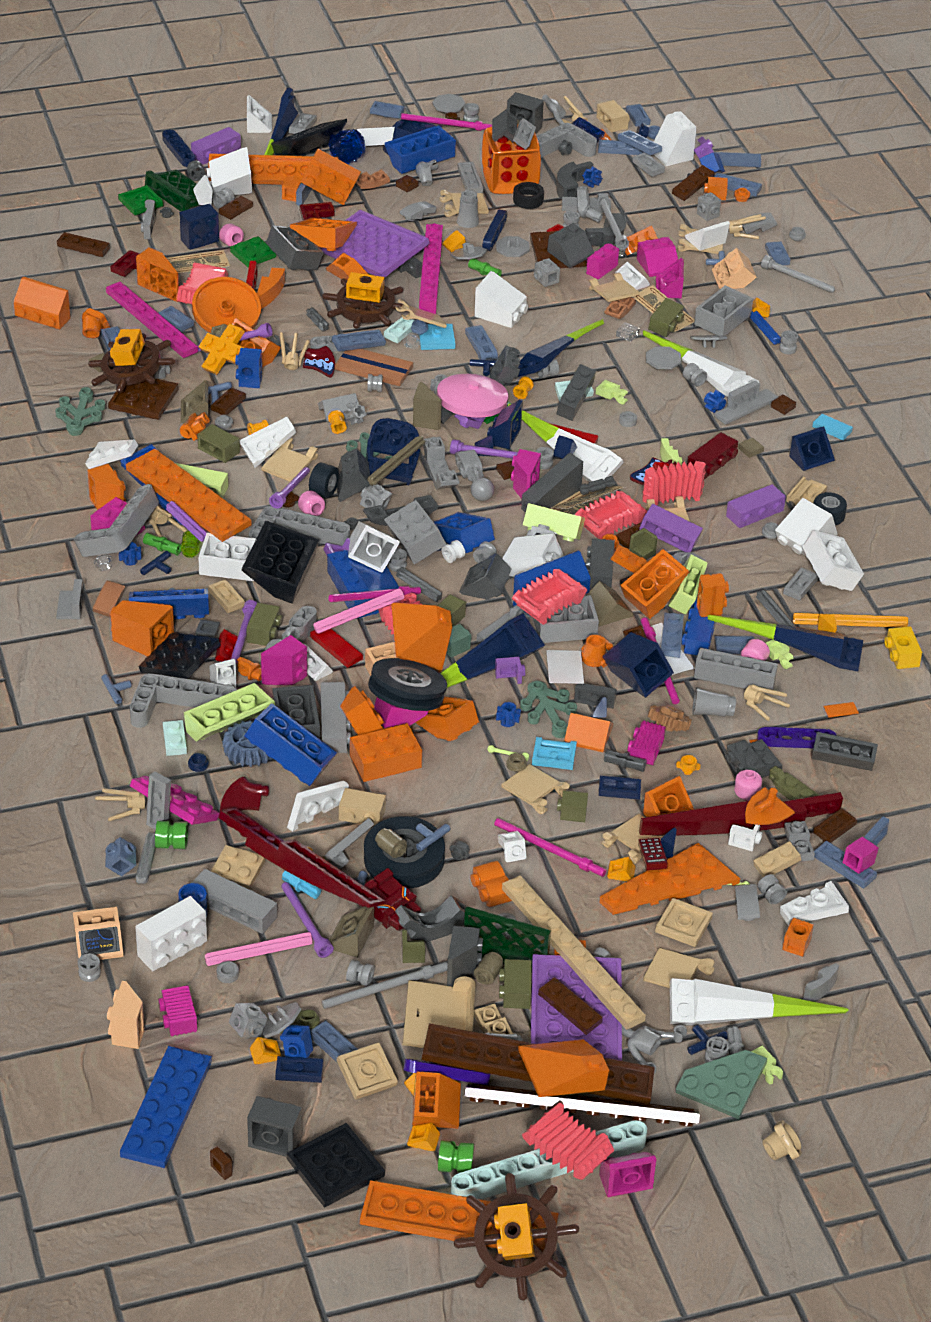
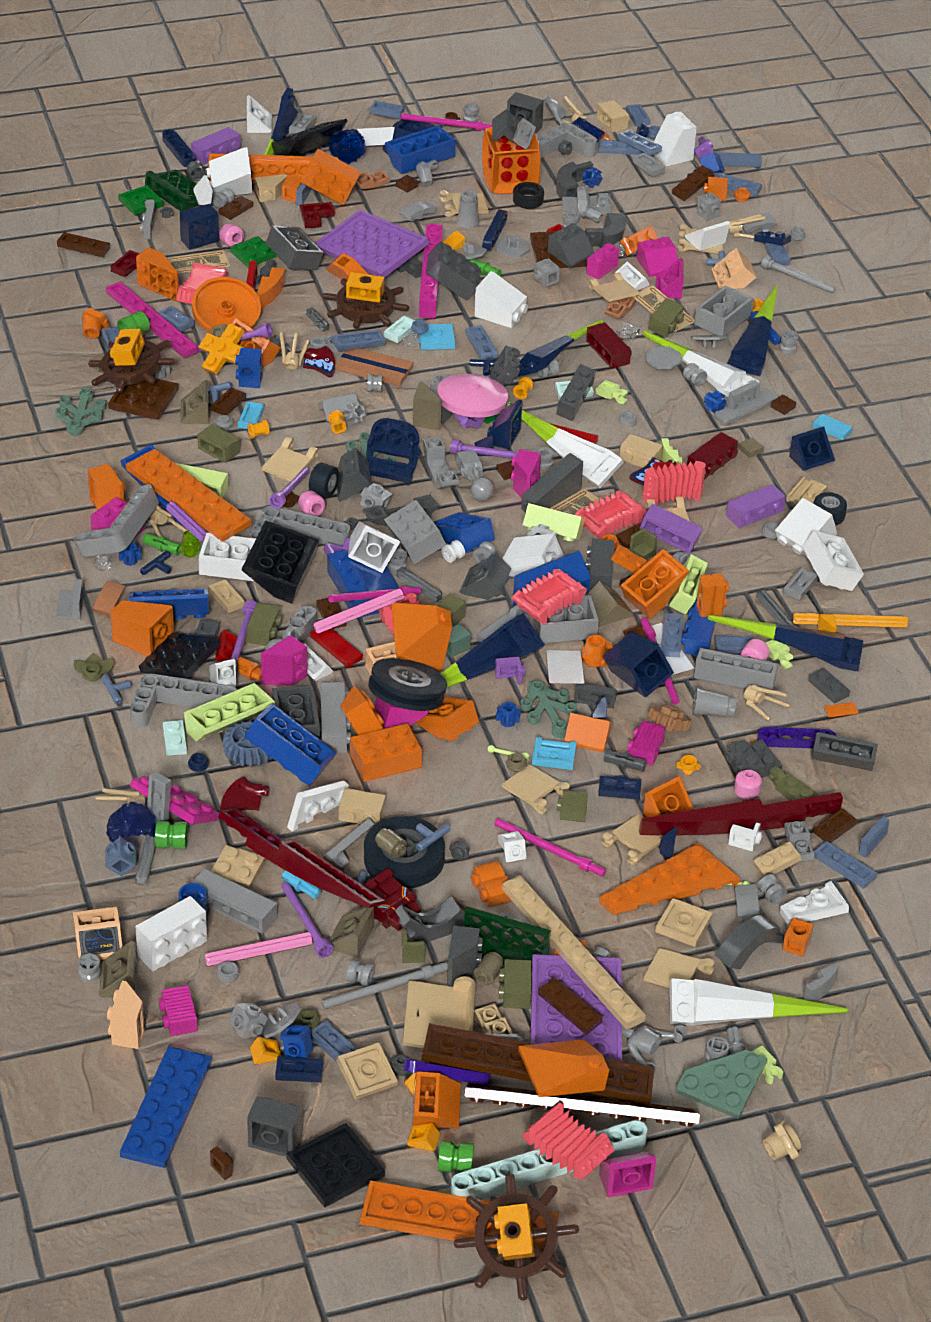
orange slope [14,277,70,330] -> none
white wing [85,439,138,469] -> none
orange hips [180,412,210,441] -> none
white wing [239,417,296,468] -> none
orange slope [290,218,357,251] -> none
dark tan axle [367,436,425,486] -> none
tan flag [395,299,447,328] -> none
light grey piece [432,94,466,113] -> none
light grey plate [458,161,483,193] -> none
sticker [551,486,624,509] -> none
dark blue slope [554,435,577,459] -> none
dark grey axle [579,476,615,495] -> none
light grey piece [600,199,629,250] -> none
light orange slope [607,857,635,881] -> none
dark red tile [638,838,668,871] -> none
dark blue piece [687,1025,728,1055] -> none
orange shield [745,787,795,825] -> none
dark pink brick [842,837,879,874] -> none
yellow brick [884,627,922,669] -> none
none -> olive plate [73,653,114,681]
none -> dark tan slope [99,940,137,997]
none -> clear blue hair [106,802,156,843]
none -> bright green wheel [117,311,150,333]
none -> medium azure tile [238,402,265,429]
none -> tan slope [255,174,287,202]
none -> dark grey pin [256,259,277,285]
none -> reddish brown plate [316,598,347,629]
none -> dark grey plate [391,1055,409,1076]
none -> dark grey brick [426,241,480,300]
none -> dark red brick [586,322,632,369]
none -> tan brick [620,434,663,468]
none -> dark grey arch [715,915,785,969]
none -> dark blue plate [727,285,778,376]
none -> dark blue plate [754,229,791,245]
none -> dark grey plate [808,668,850,704]

